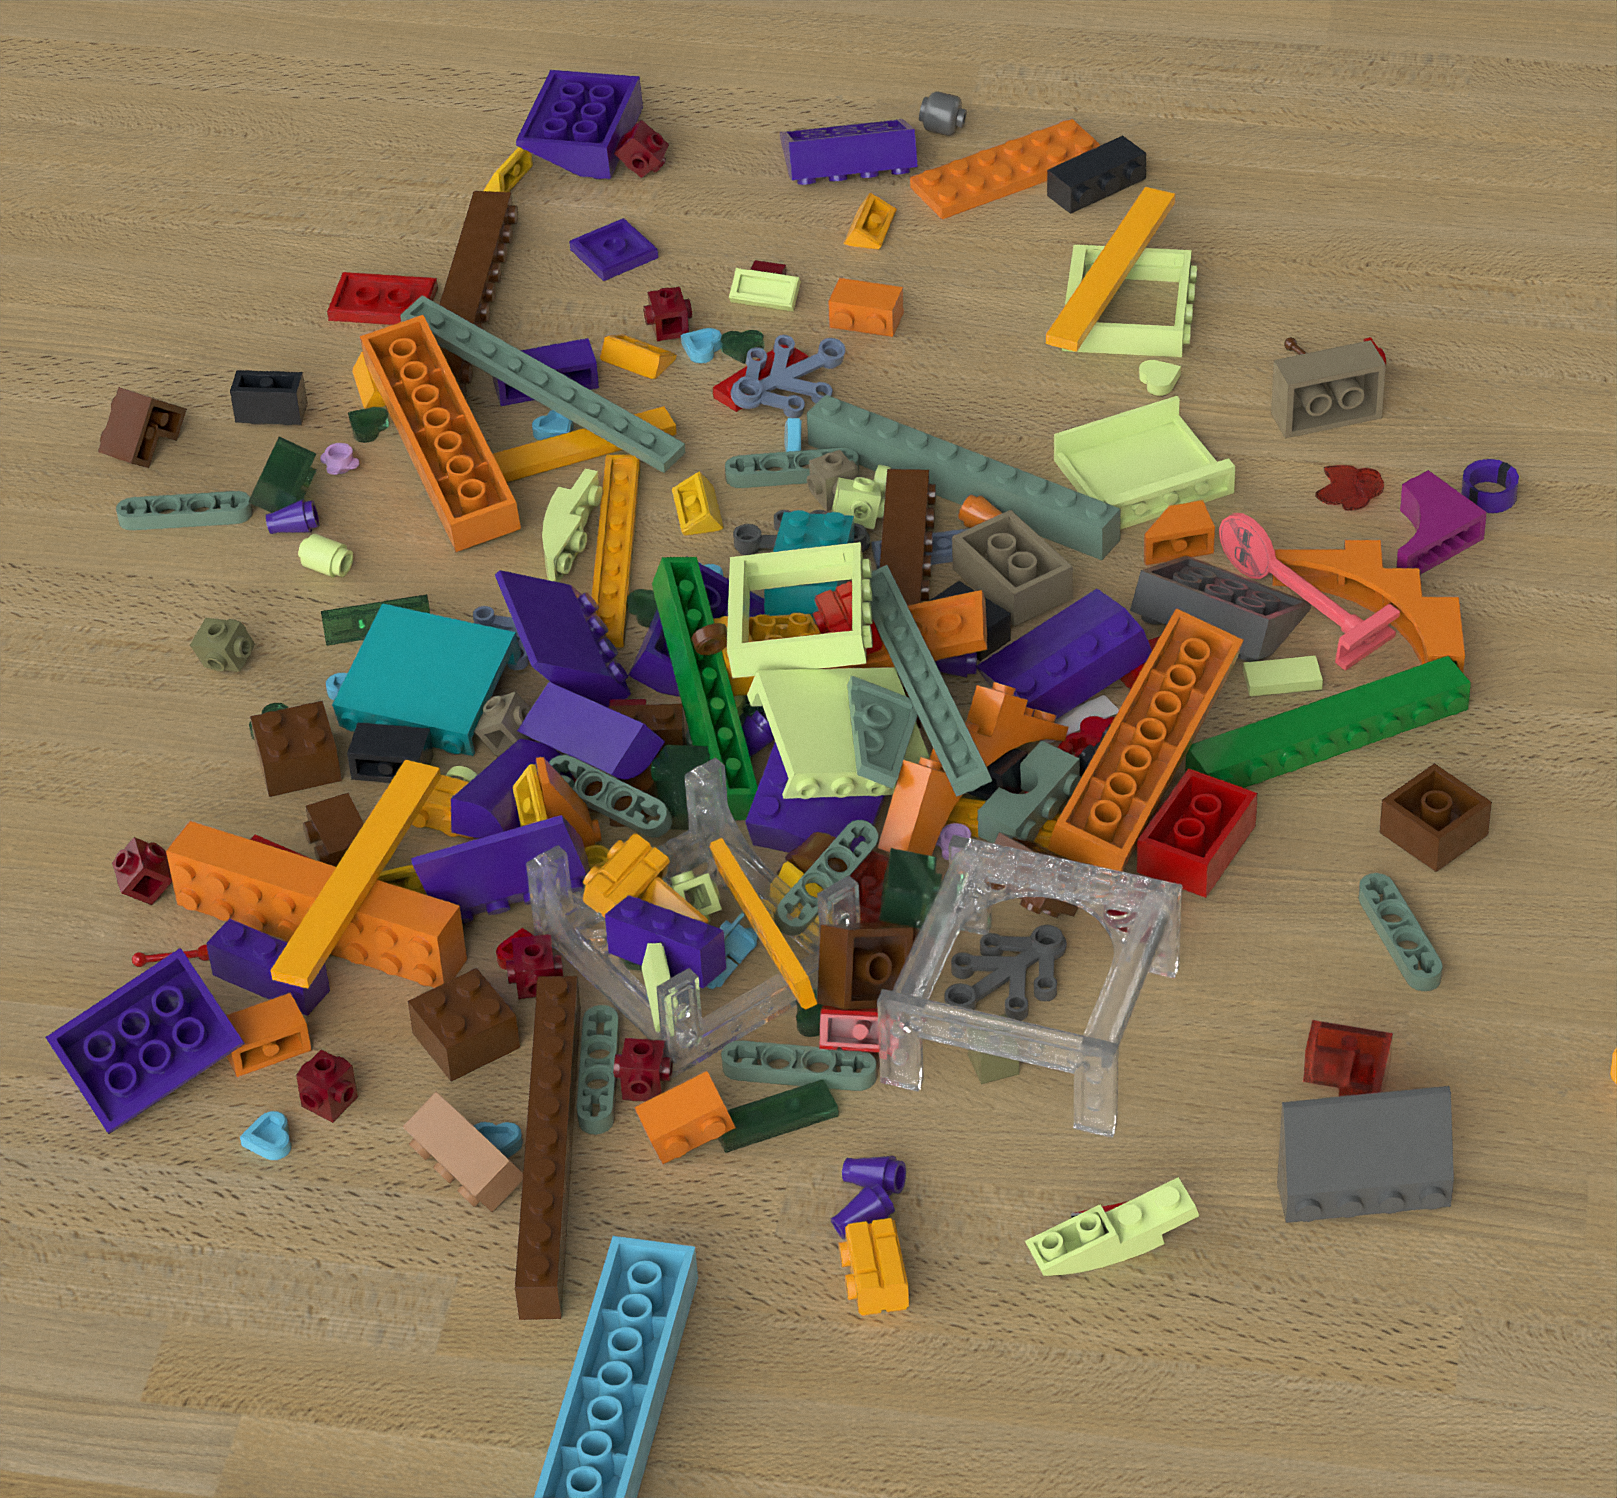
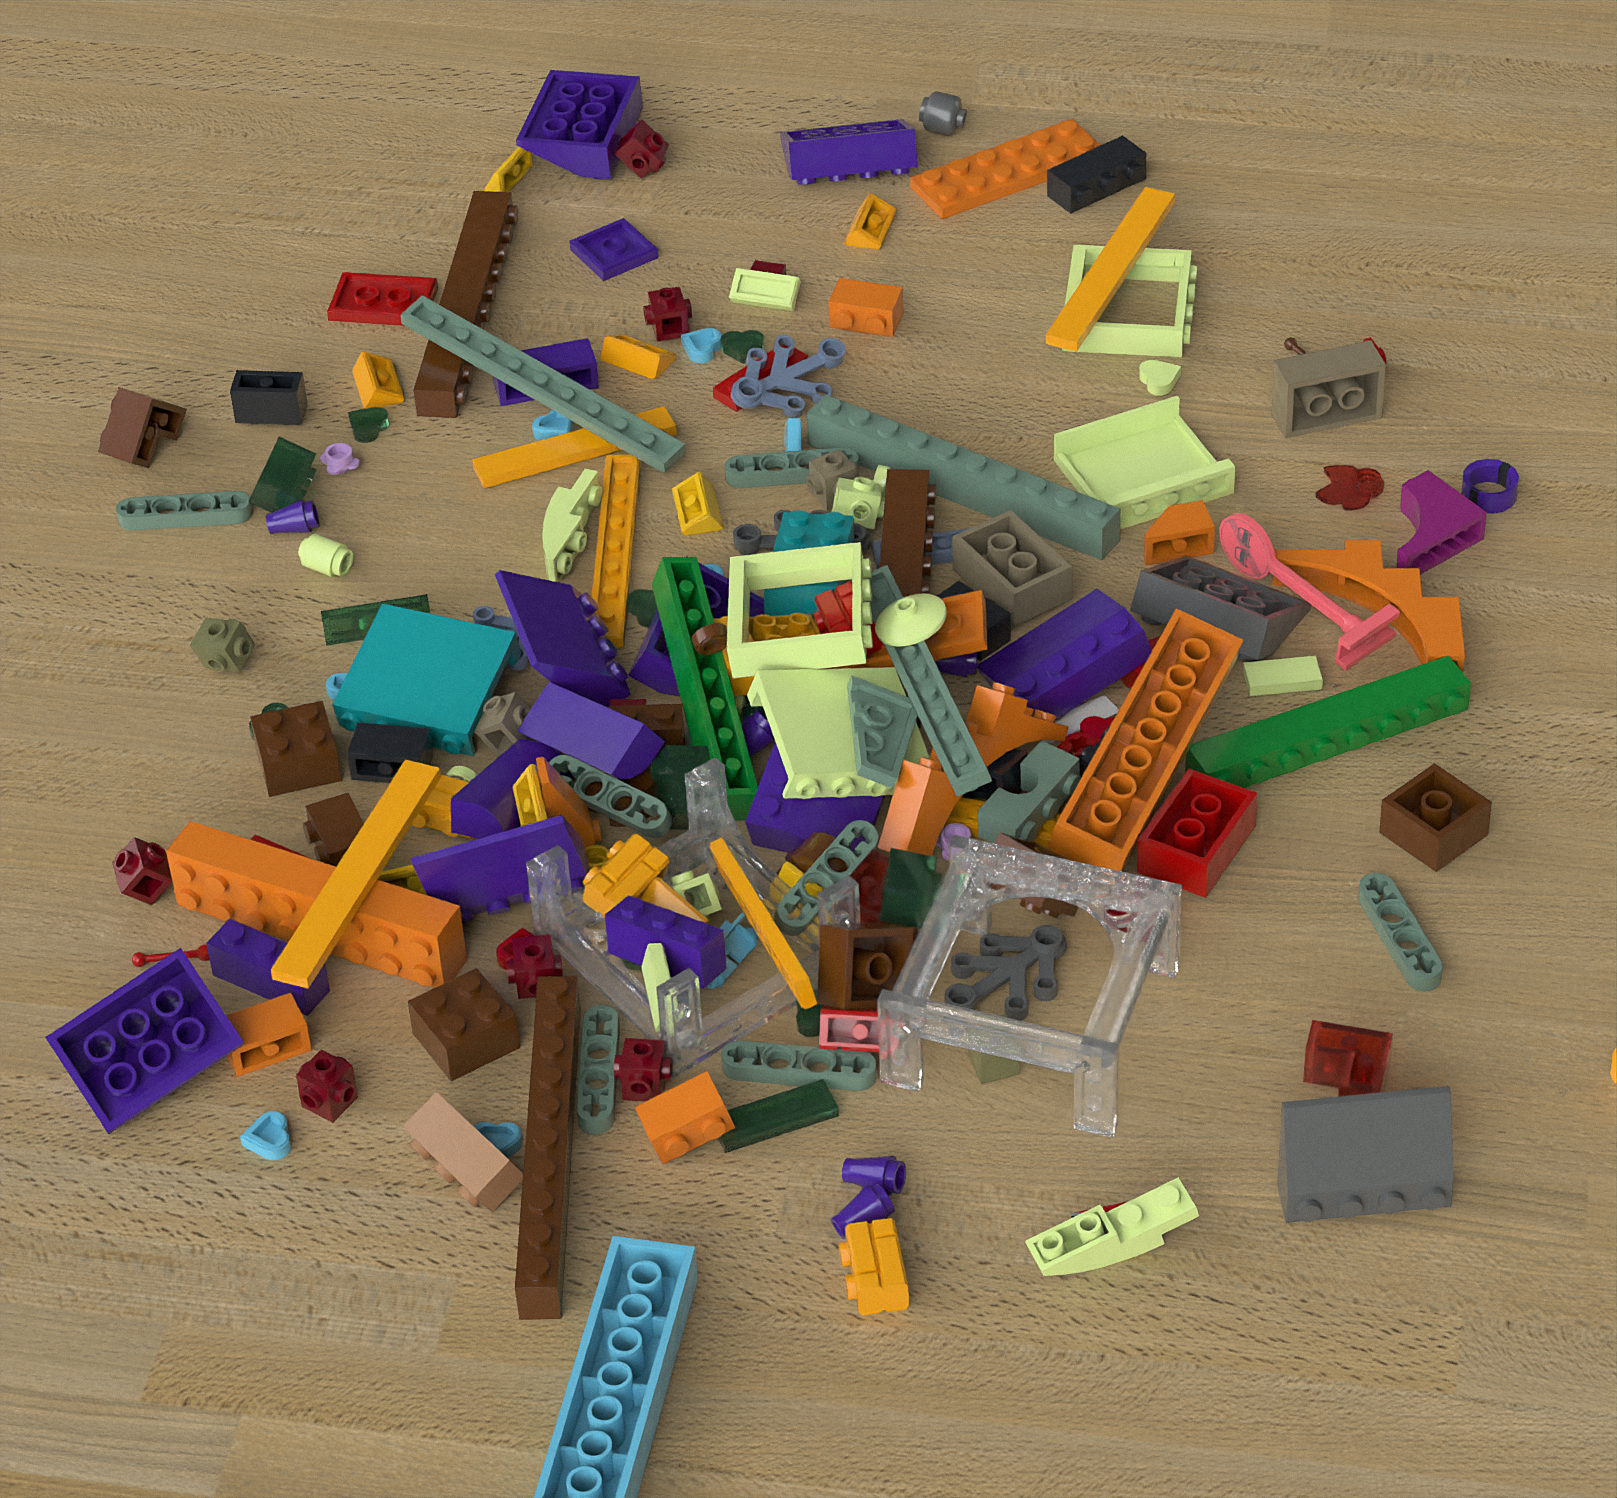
orange brick [360,315,521,552] -> none
orange cone [958,495,1002,528] -> none
none -> yellowish green dish [875,594,947,647]

